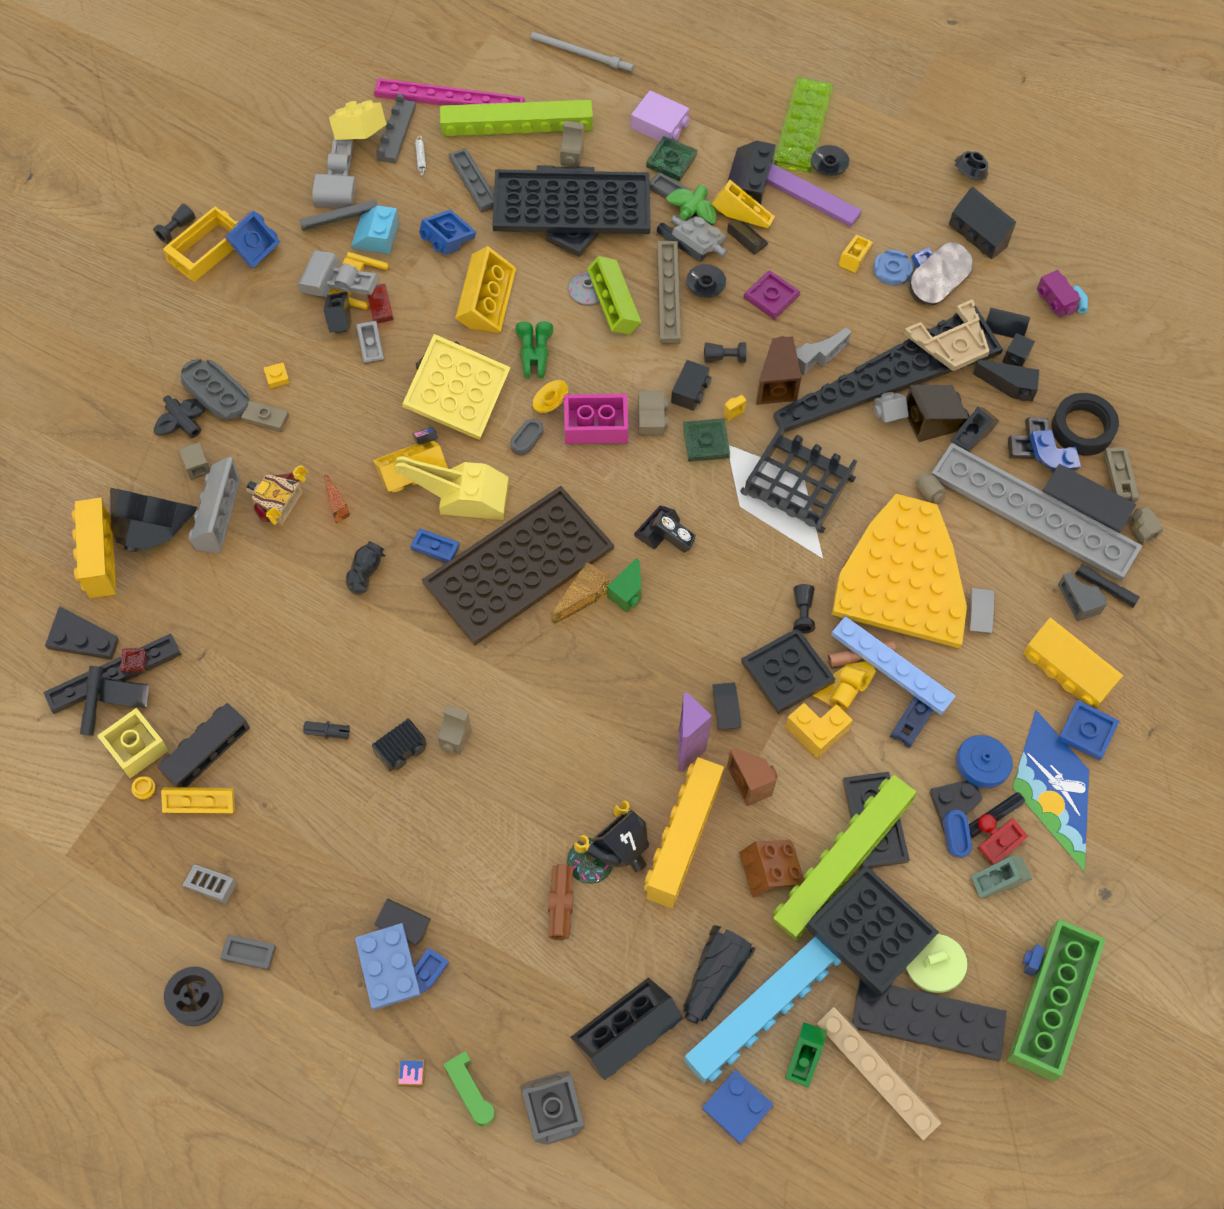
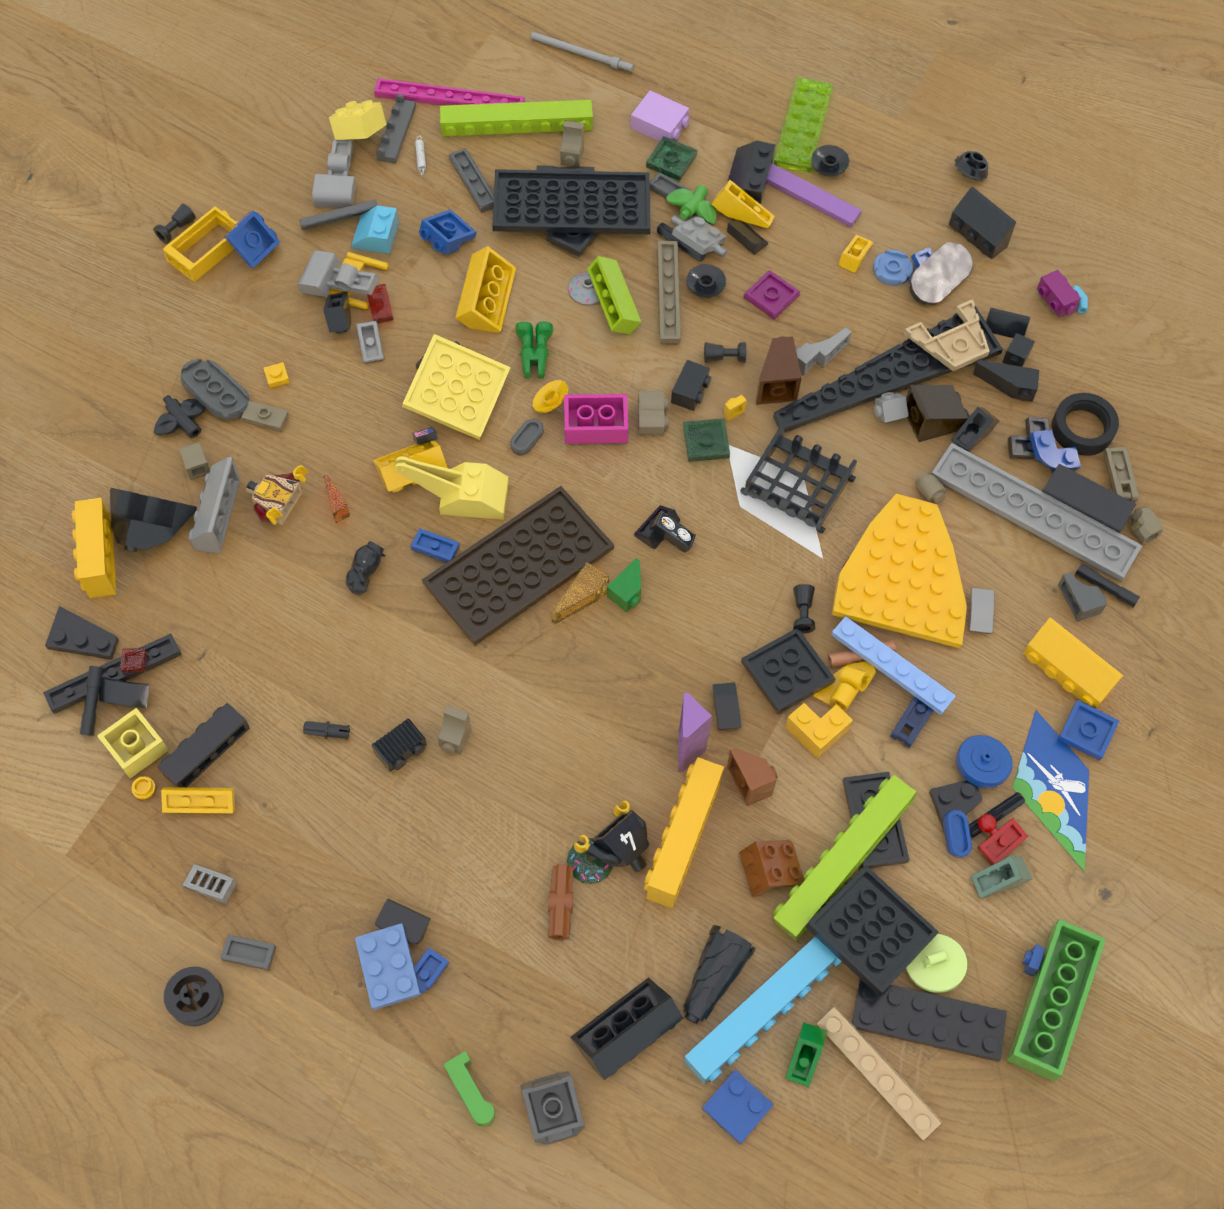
tile [397,1059,425,1087] -> none

